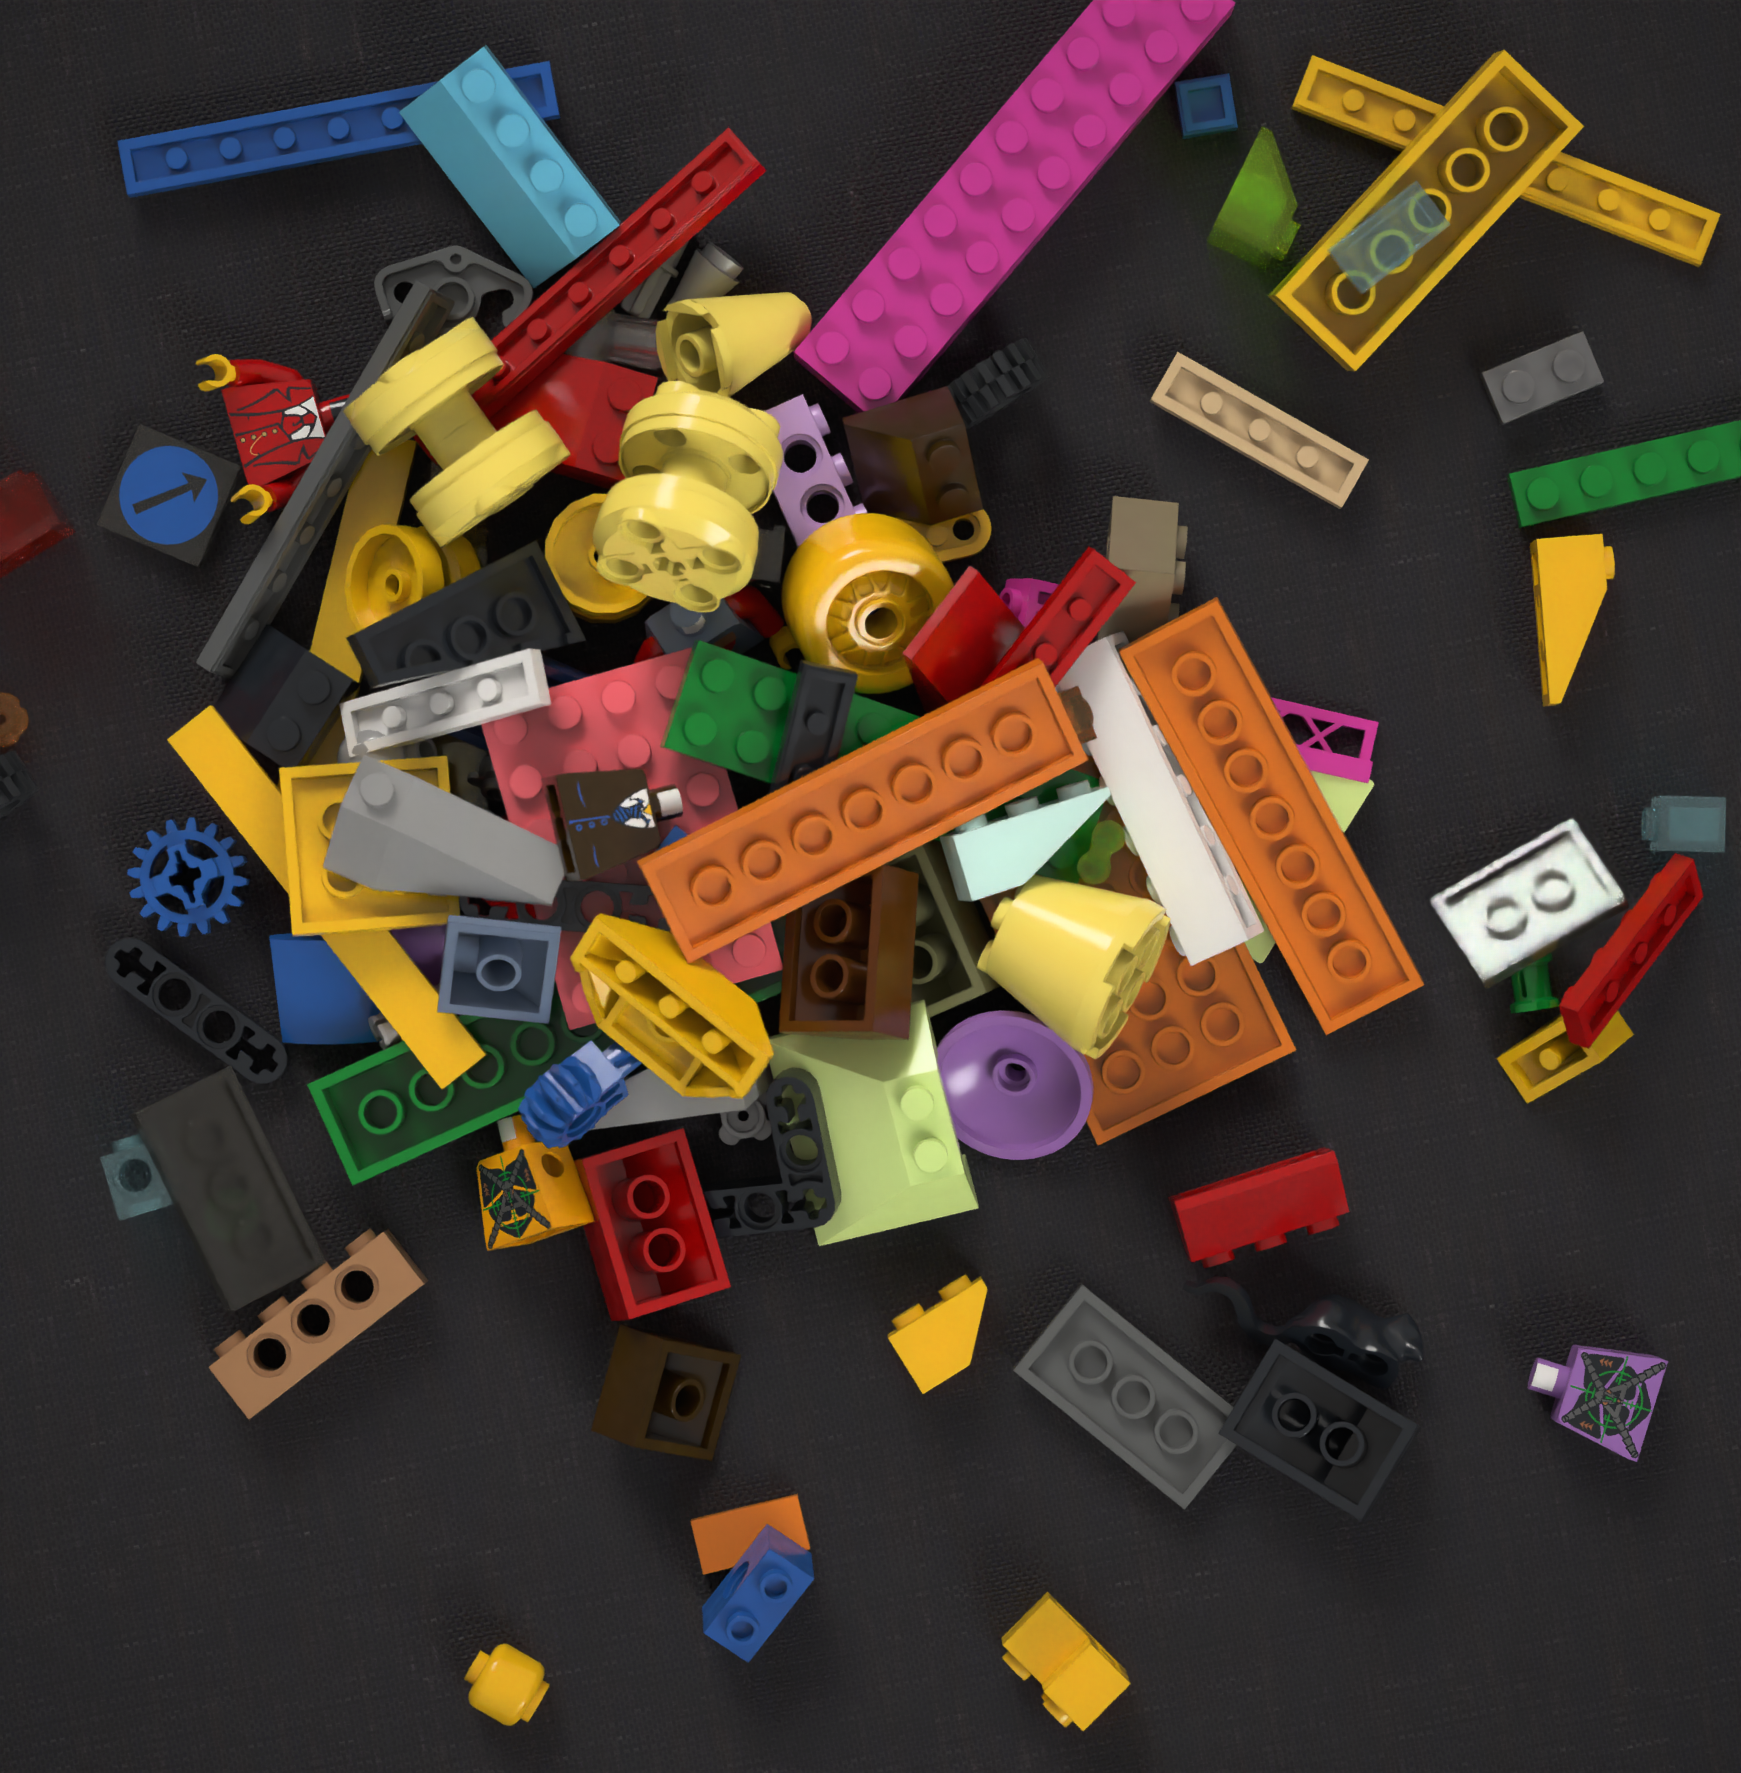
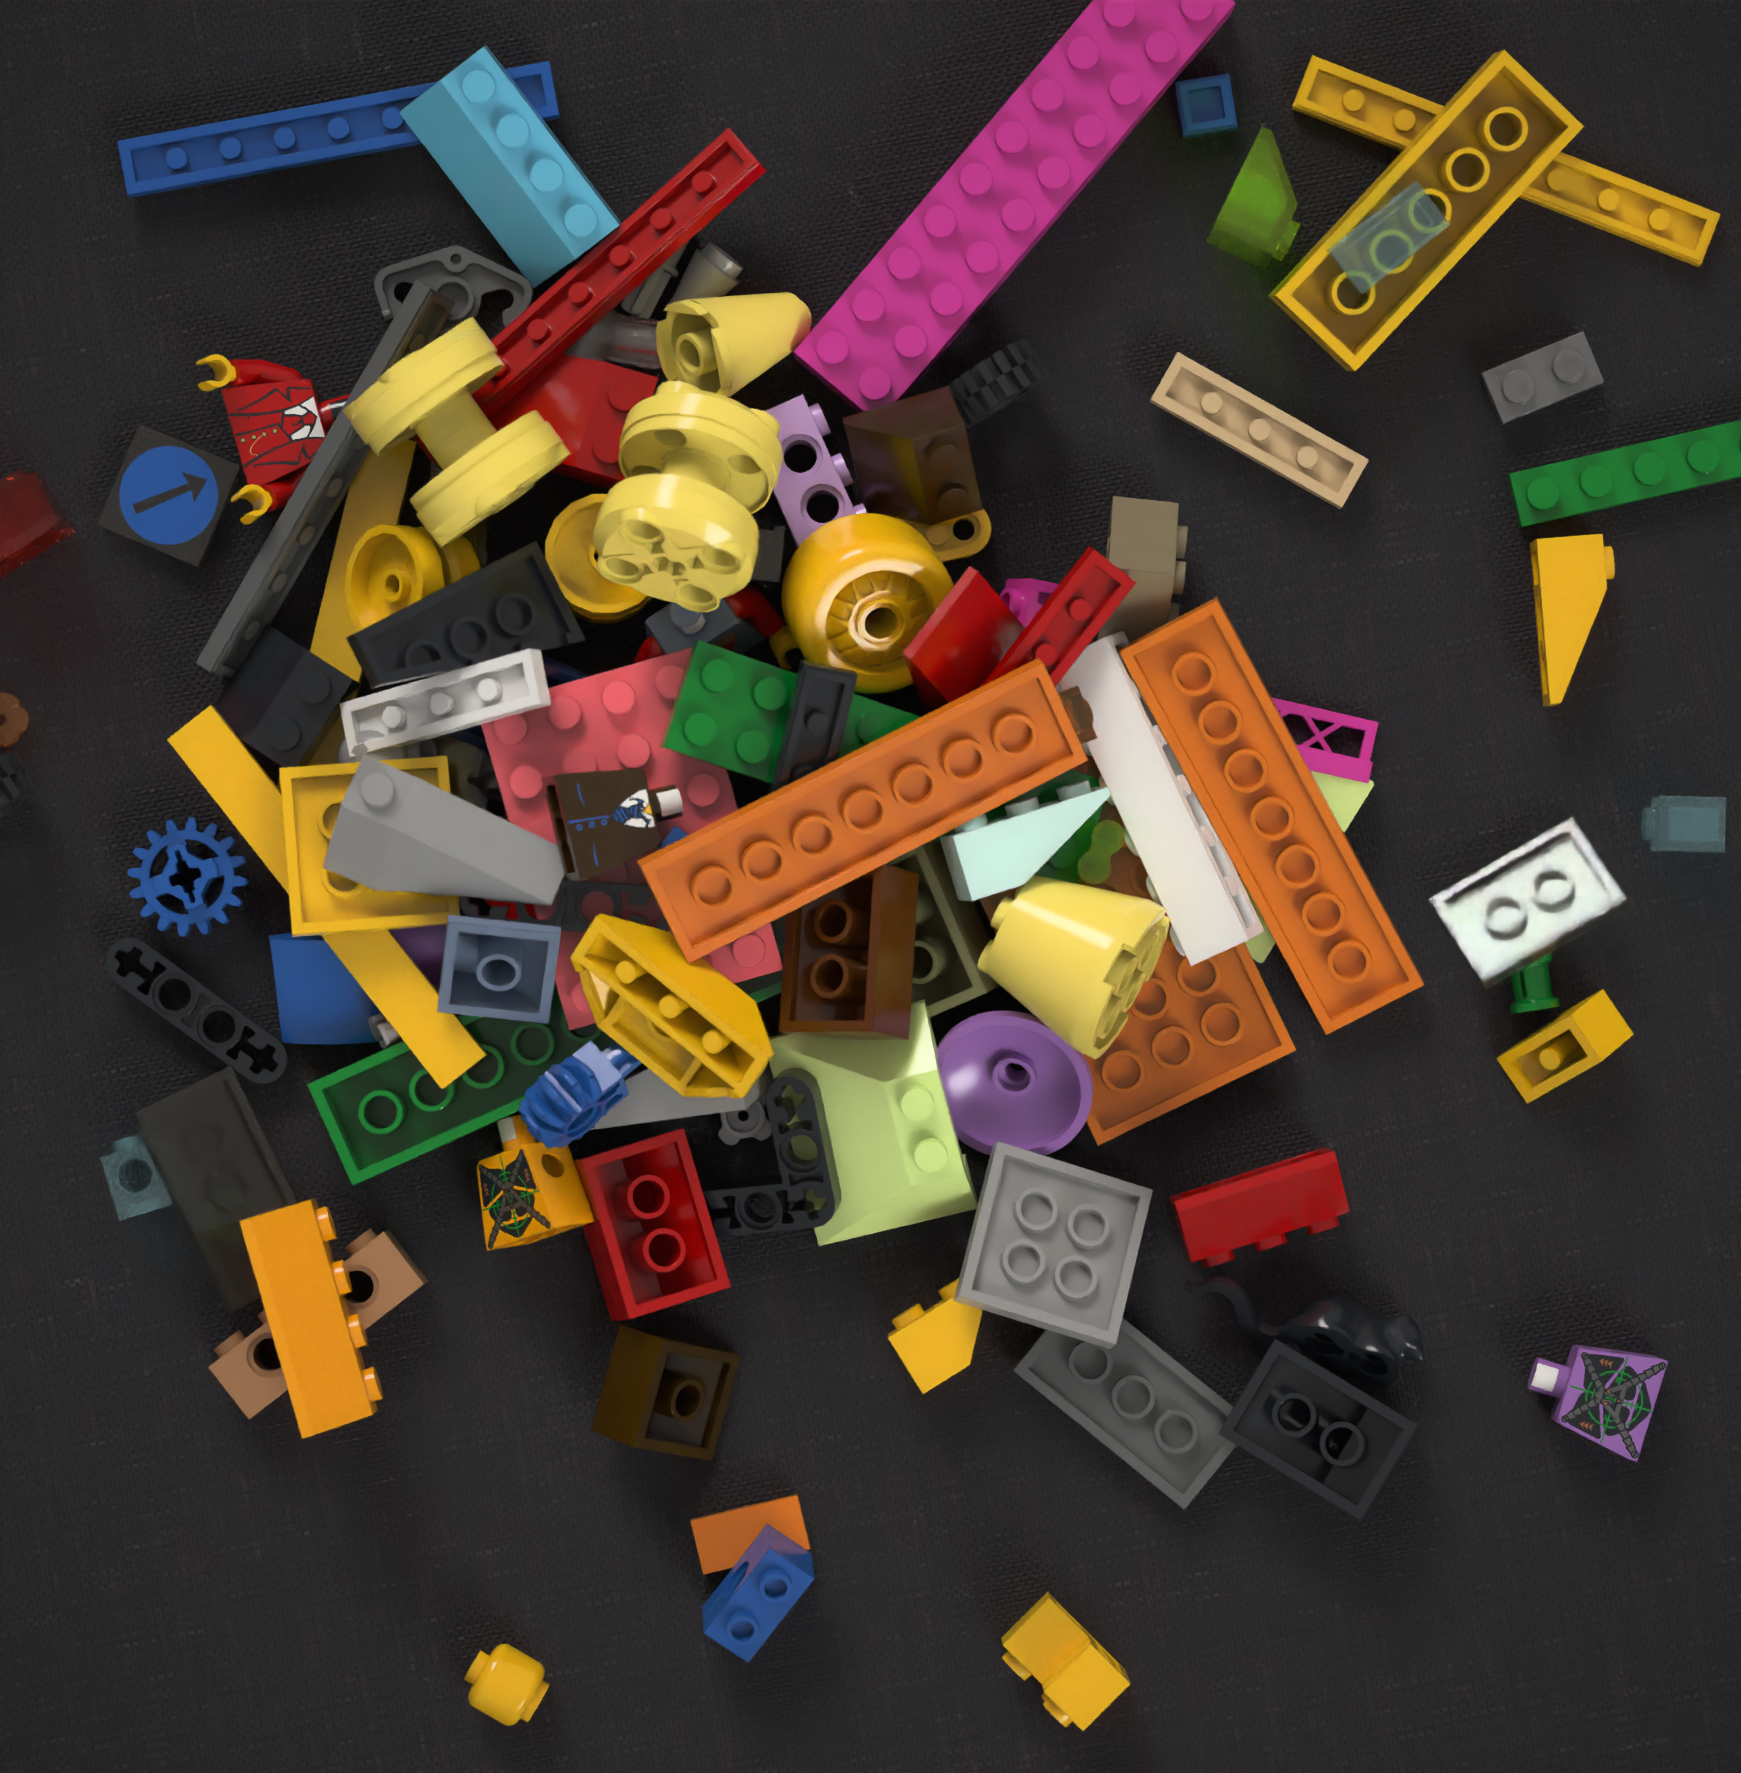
red plate [1559,853,1704,1049] -> none
none -> light orange slope [239,1198,383,1438]
none -> light grey plate [954,1141,1153,1349]

